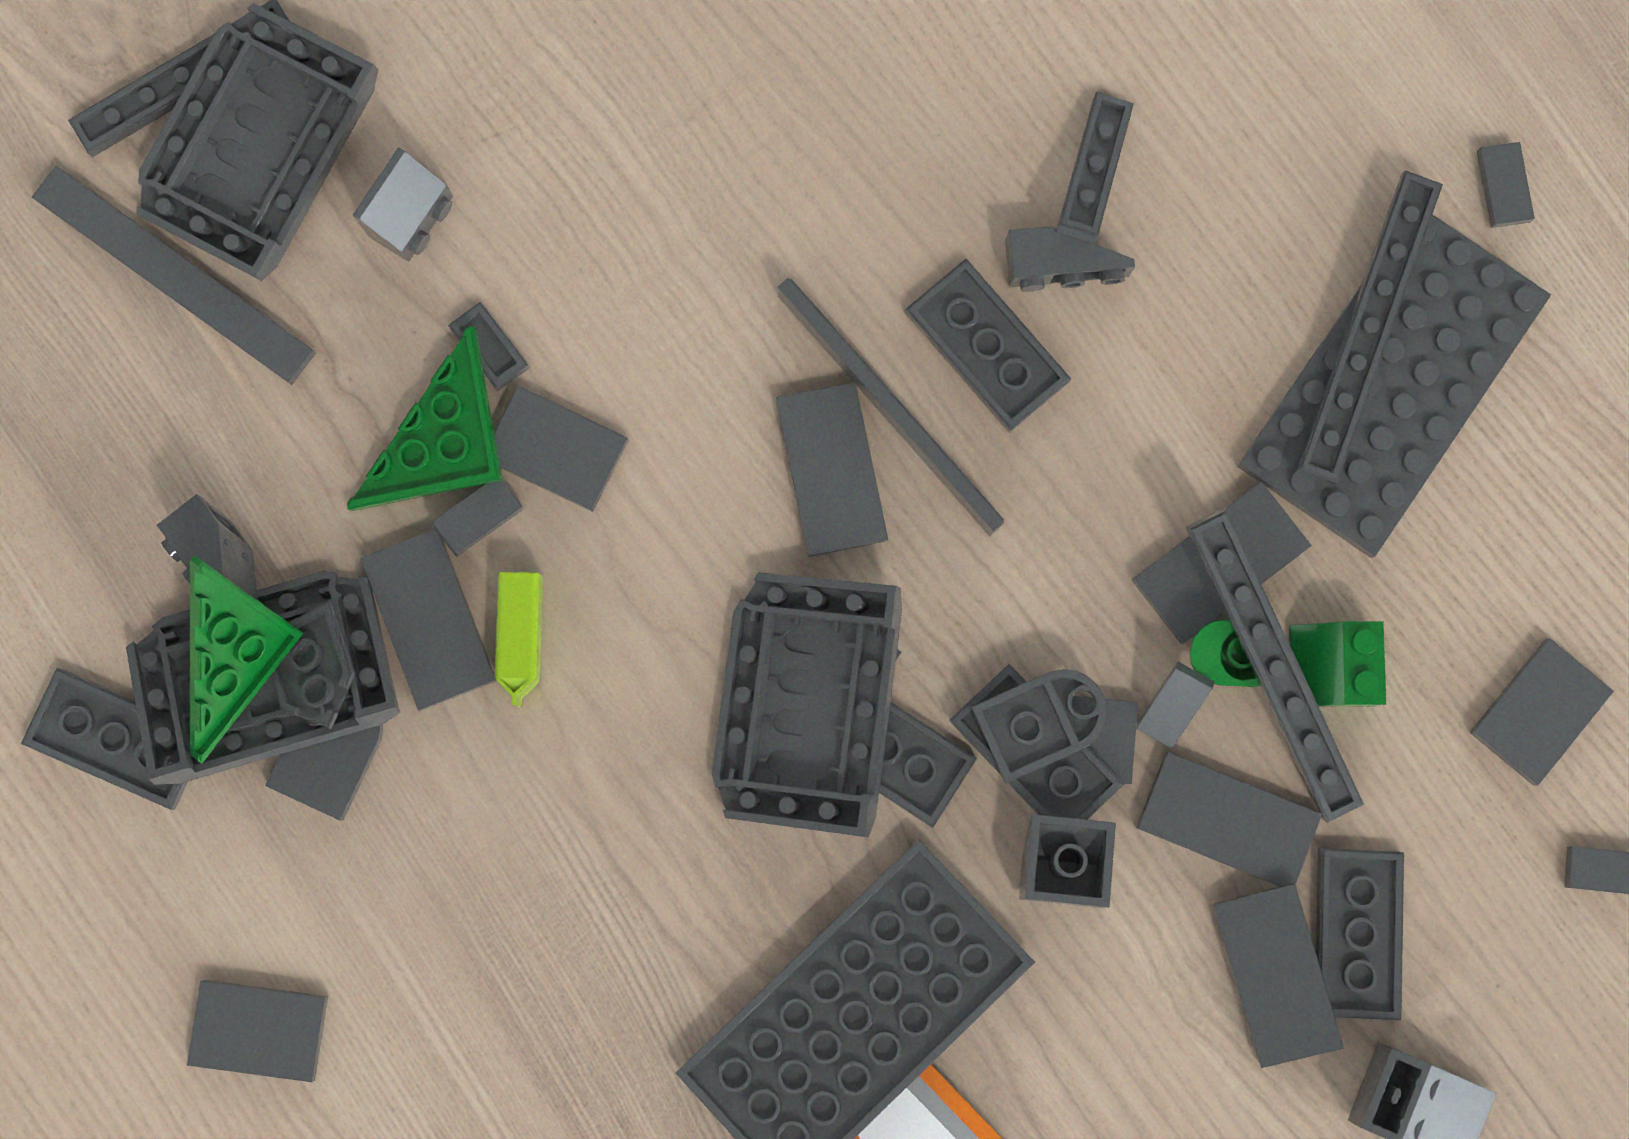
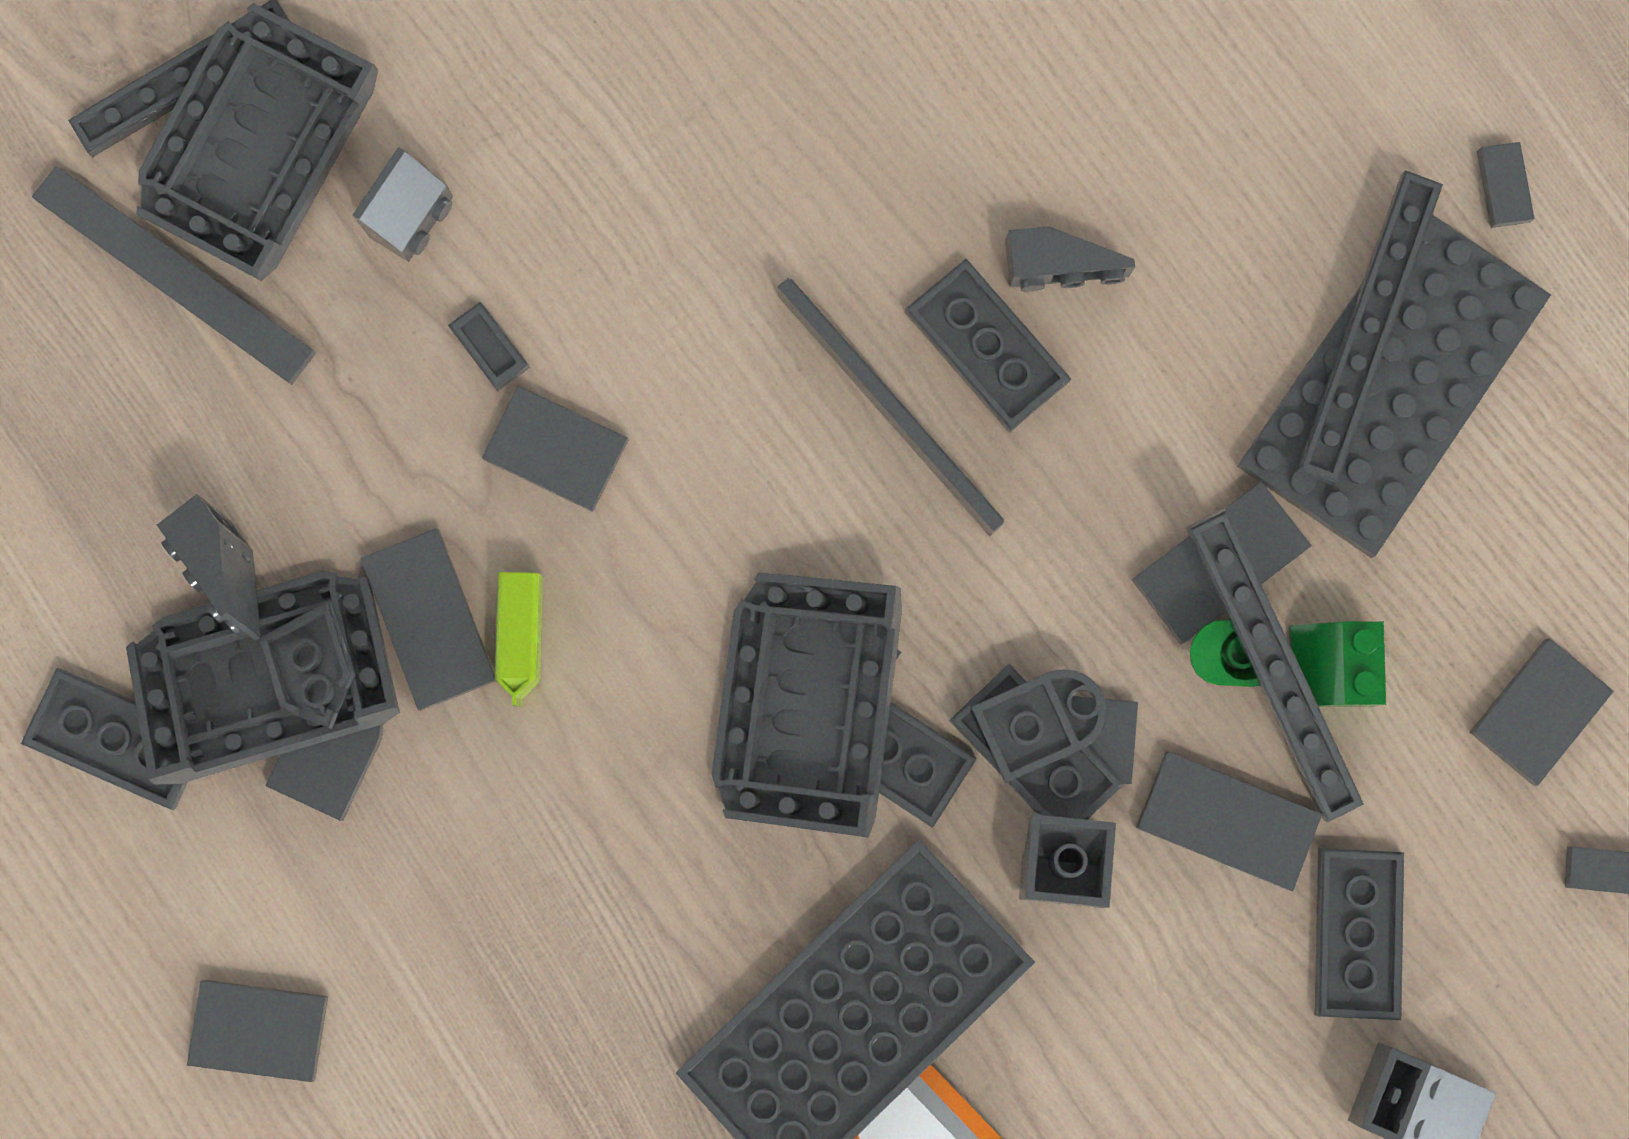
green tile [190,555,303,763] -> none
green tile [347,326,503,511] -> none
dark grey tile [432,481,523,557] -> none
dark grey tile [776,382,888,557] -> none
dark grey tile [1056,92,1134,244] -> none
tile [1136,662,1214,748] -> none
dark grey tile [1213,883,1344,1068] -> none

